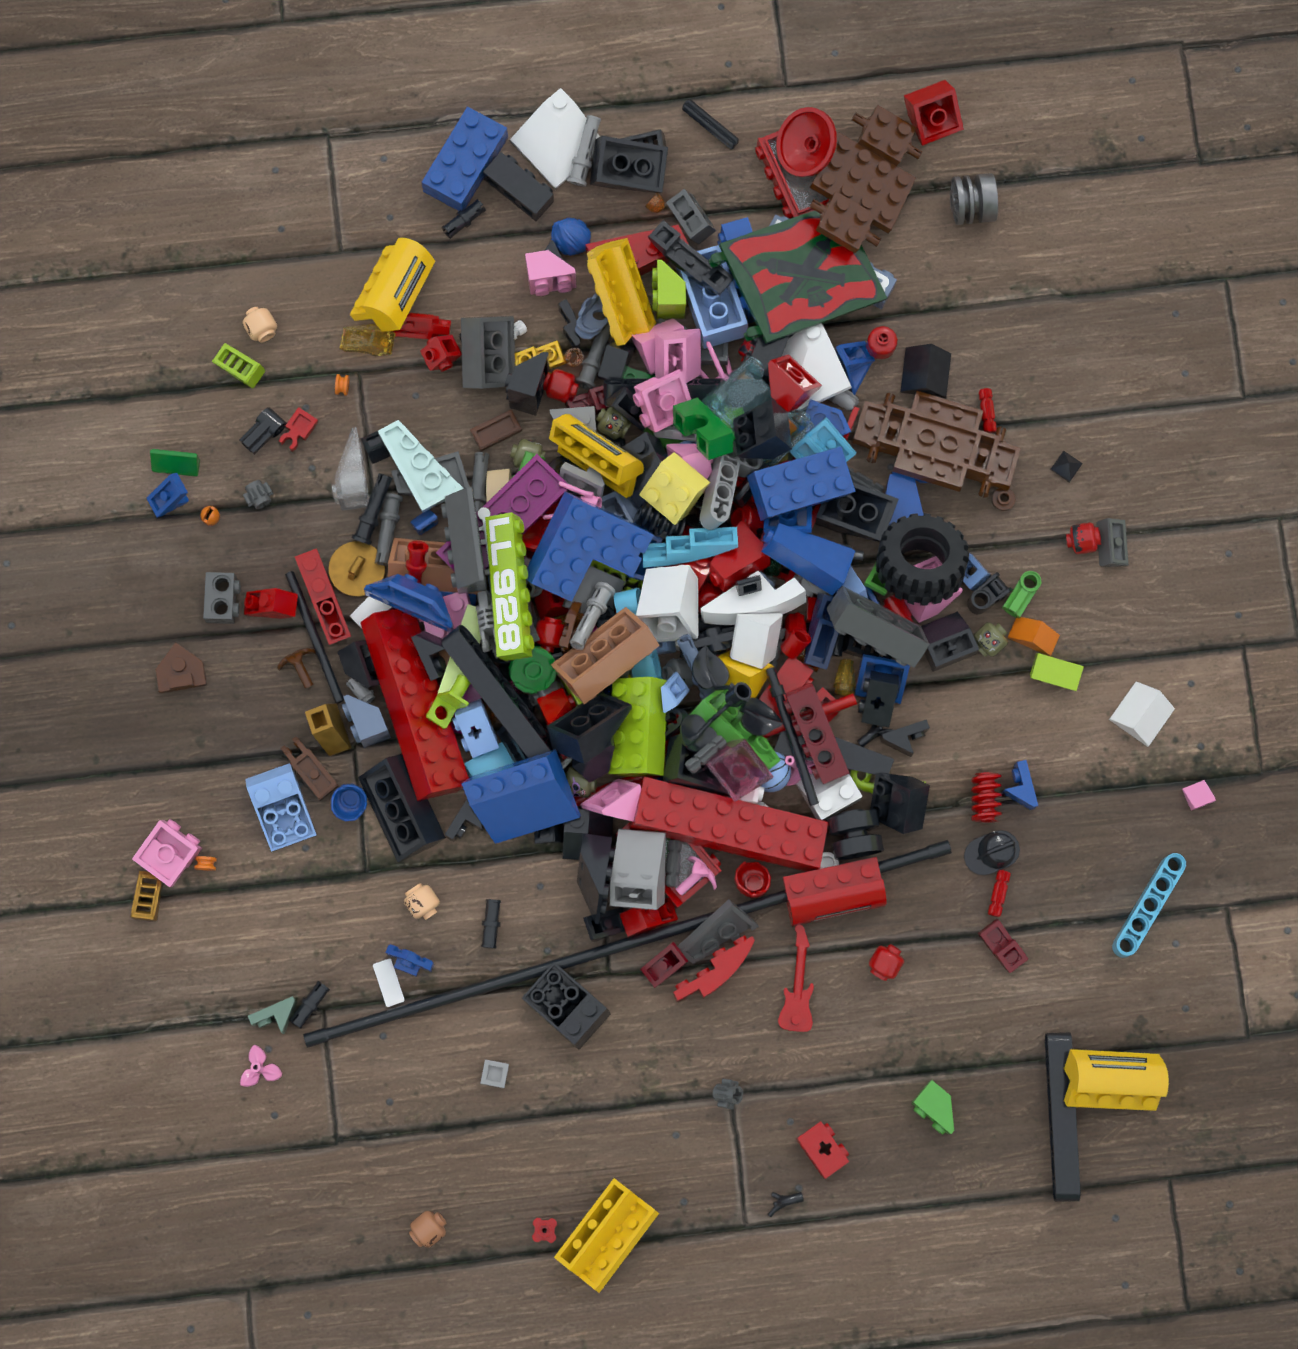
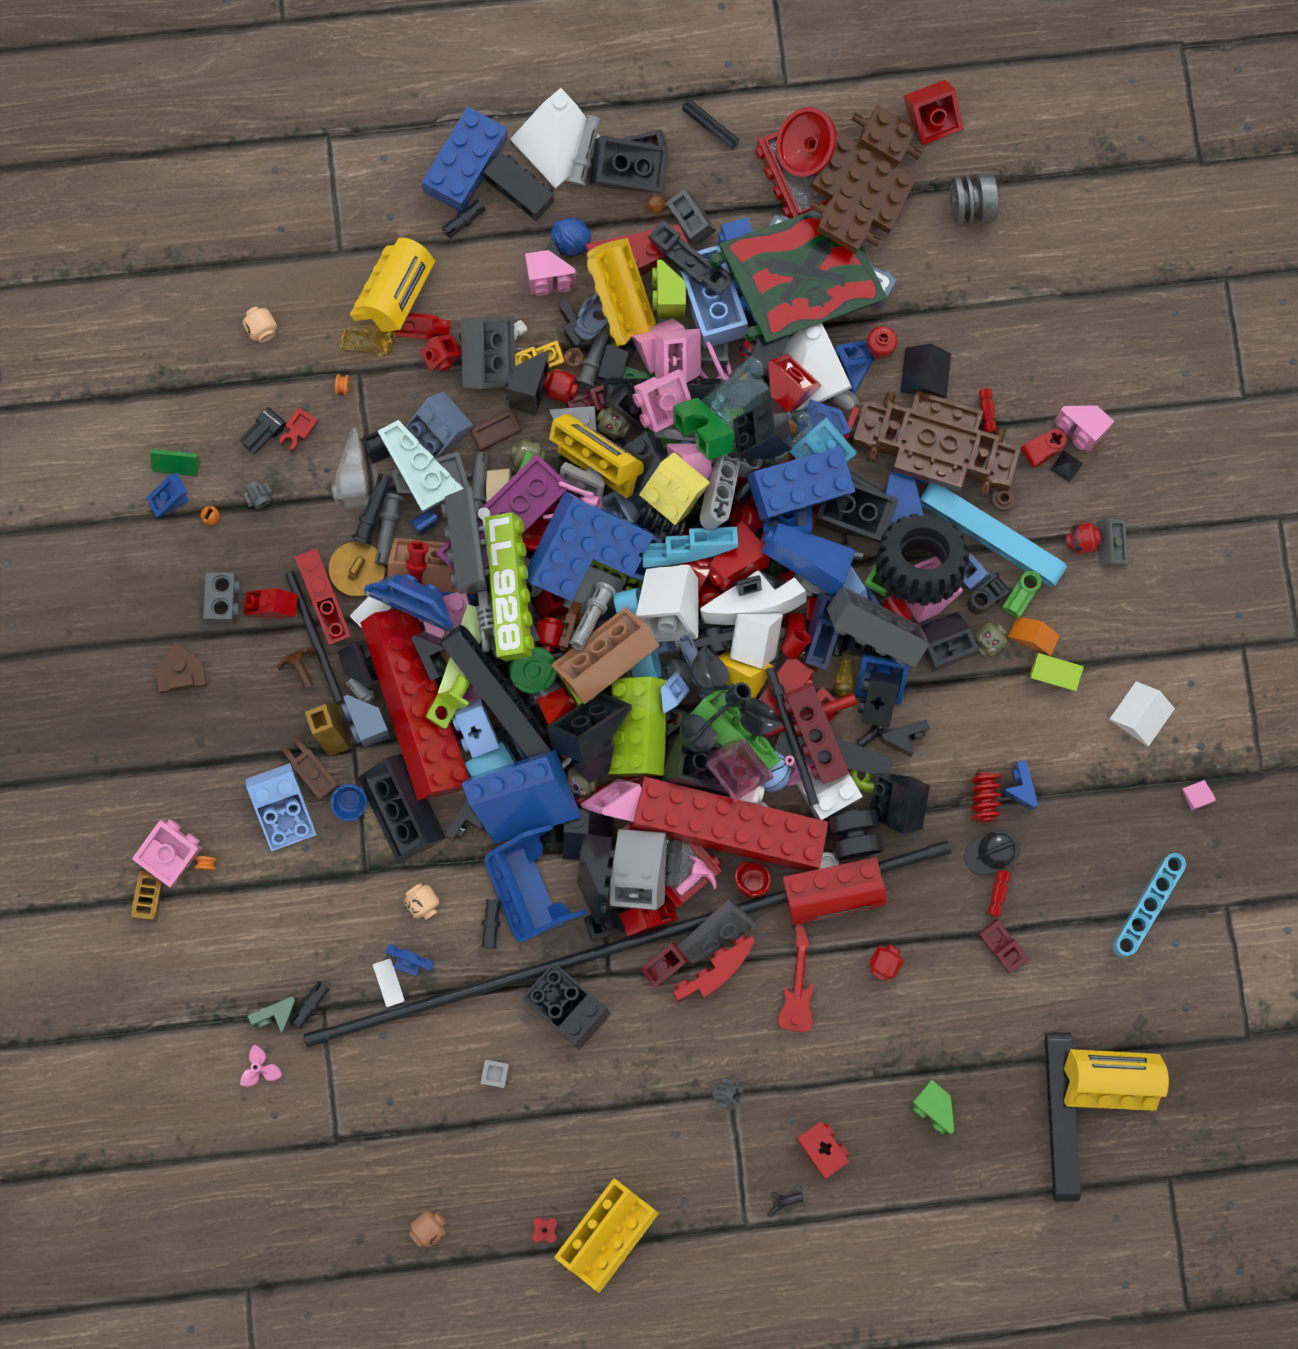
lime slope [212,343,265,388] -> none
dark grey axle [685,735,727,773] -> none
none -> sand blue slope [405,391,474,458]
none -> blue windscreen [485,825,587,942]
none -> medium azure beam [920,483,1067,587]
none -> red piece [1021,429,1067,468]
none -> bright pink slope [1054,406,1114,453]

